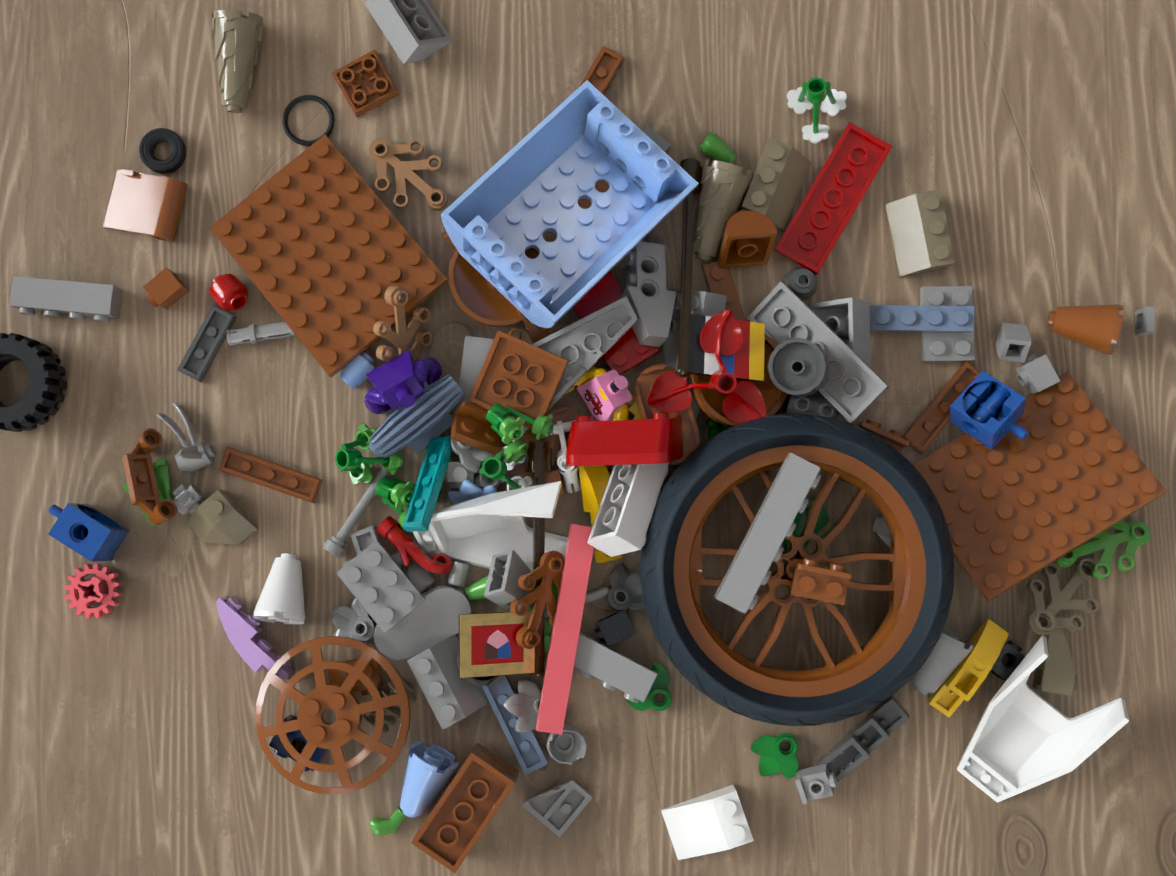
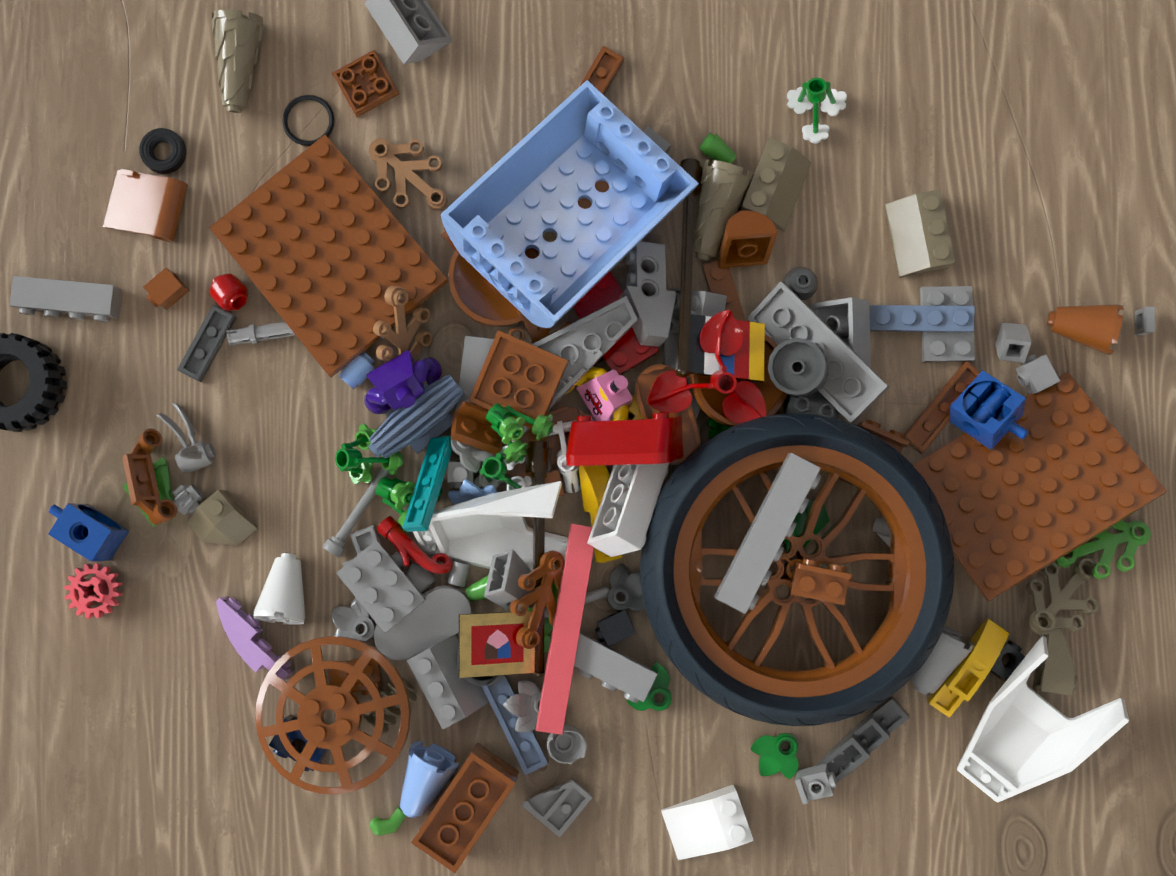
dark orange tile [218,447,323,503] -> none
red plate [774,122,892,275] -> none

